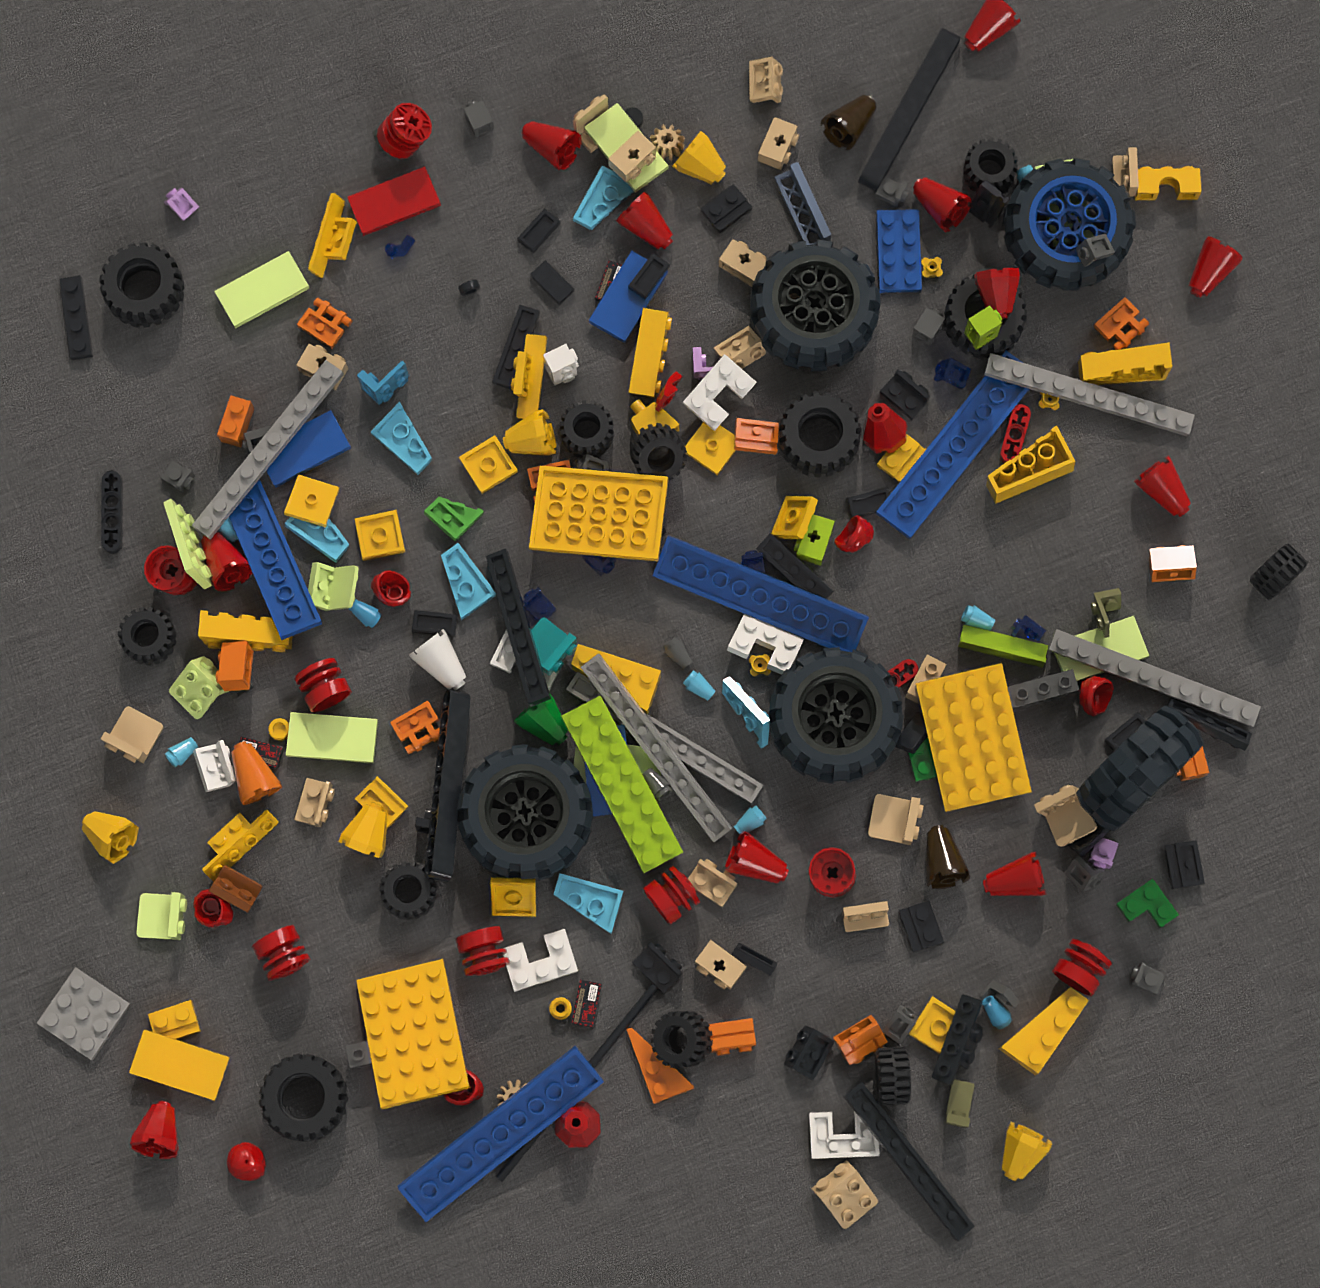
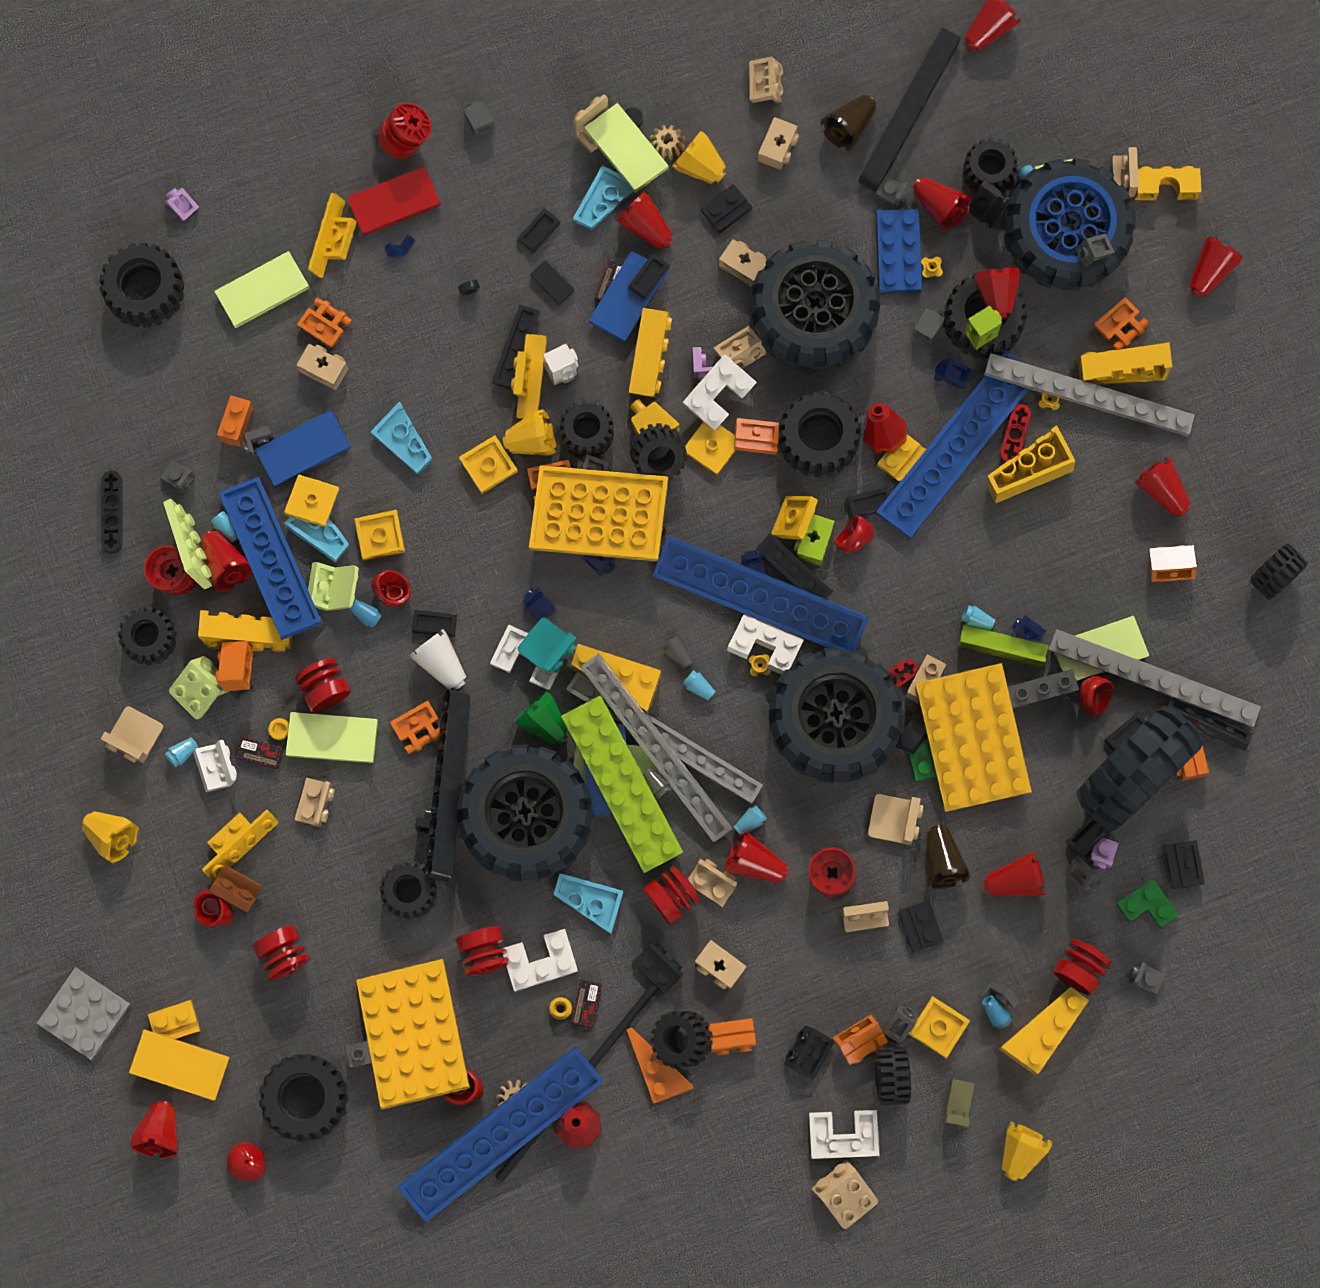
black plate [60,275,93,360] -> none
yellowish green bracket [136,892,187,940] -> none
light grey plate [192,360,344,540] -> none
orange cone [231,741,282,805] -> none
yellow cone [338,802,387,858] -> none
yellow plate [355,776,409,830] -> none
dark azure bracket [357,361,409,405] -> none
bright green wing [424,497,484,542] -> none
medium azure wing [441,543,496,620] -> none
black plate [486,548,551,707] -> none
yellow plate [491,877,536,917] -> none
red cone [522,121,581,170] -> none
tan brick [608,130,656,183] -> none
red slope [655,371,683,412] -> none
medium azure wing [722,676,770,749] -> none
black tile [732,943,778,976] -> none
sand blue fence [774,162,831,245] -> none
black plate [843,1082,975,1241] -> none
black bracket [880,369,930,420] -> none
black bracket [932,994,983,1085] -> none
tan bracket [1034,785,1097,847] -> none
olive bracket [1091,588,1121,638] -> none

